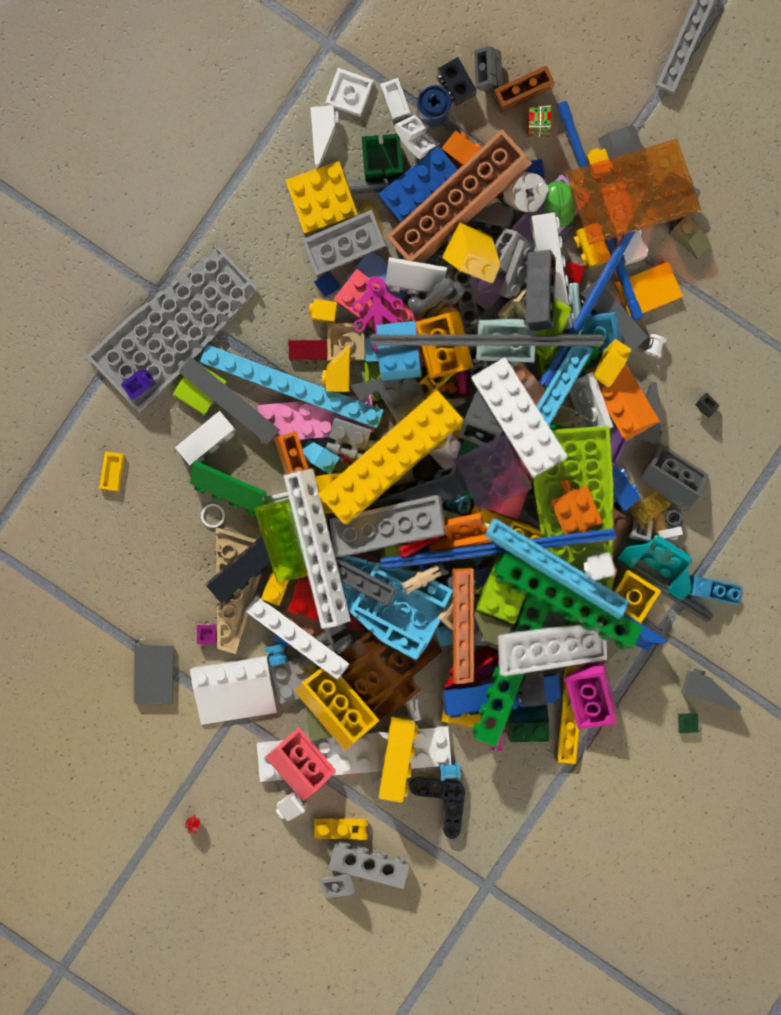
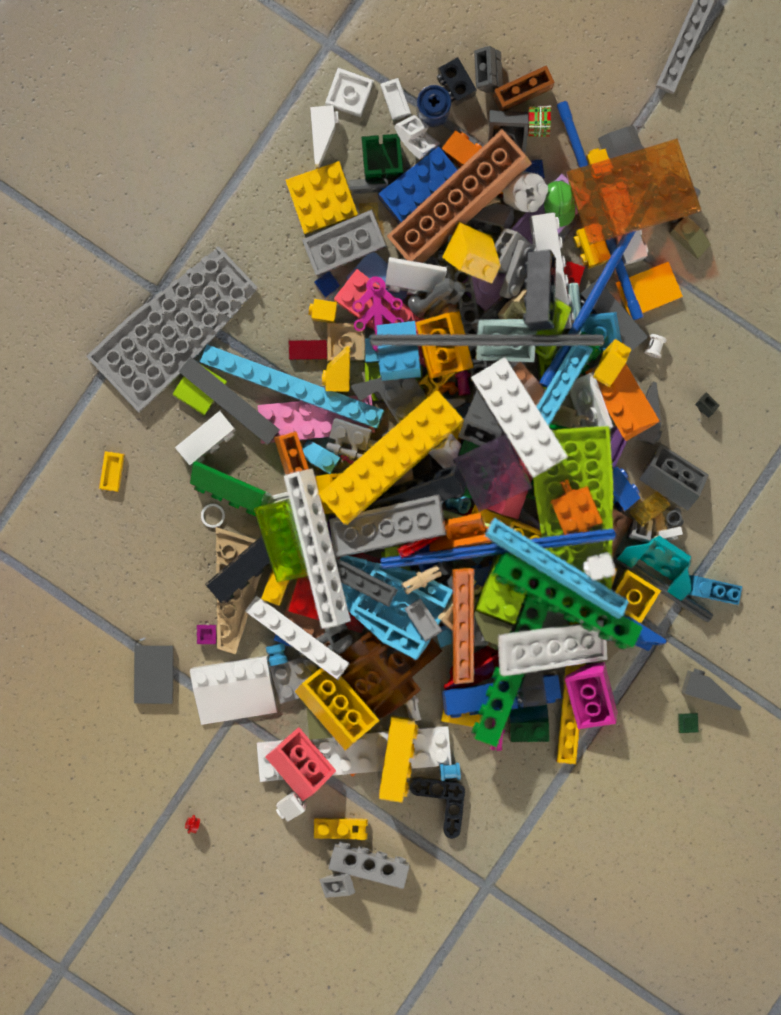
dark purple bracket [121,369,156,400] -> none
none -> light grey tile [405,598,442,642]
none -> dark grey slope [488,110,529,154]

